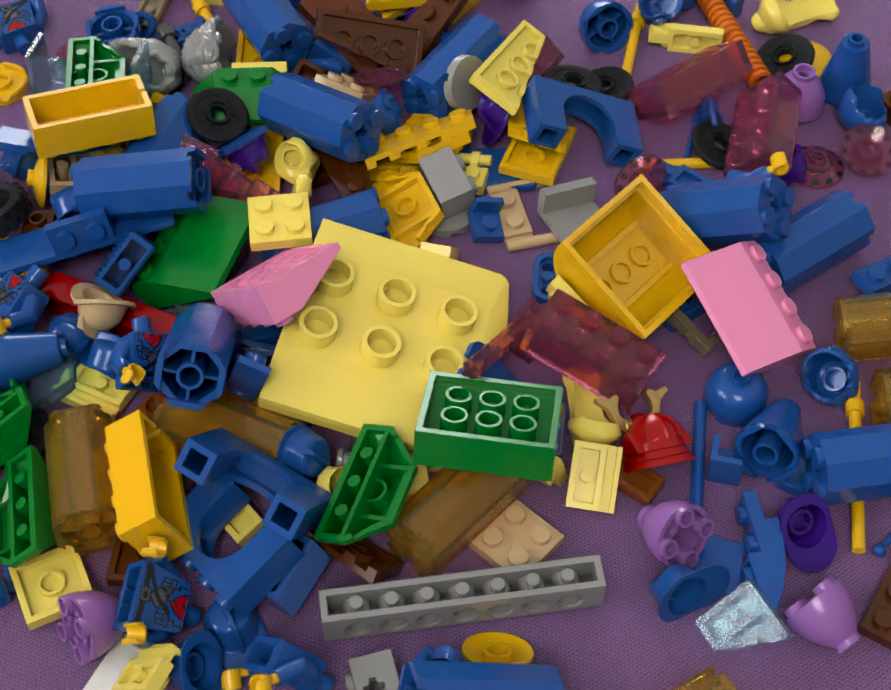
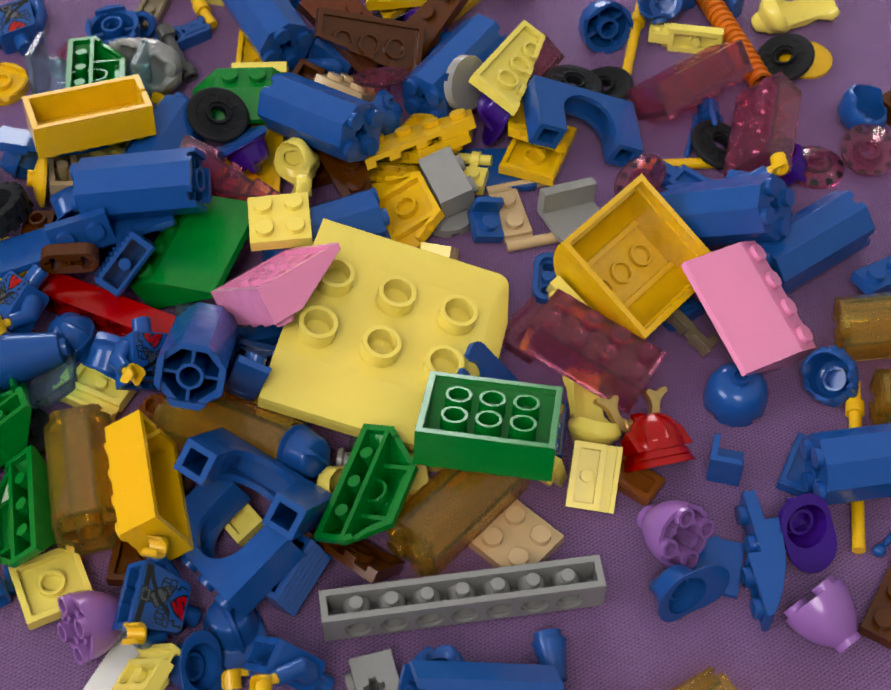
tan helmet [70,283,137,339] -> none
light grey hair [180,15,234,83] -> none
clear pink axle [461,308,542,380] -> none
yellow dish [462,632,534,664] -> none
blue bar [690,400,707,508] -> none
clear light blue wing [695,579,793,651] -> none
blue cone [733,398,802,482] -> none
medium lavender piece [769,63,825,124] -> none
blue cone [818,32,871,109] -> none
none -> reddish brown beam [40,242,100,274]
none -> blue cone [531,628,567,683]

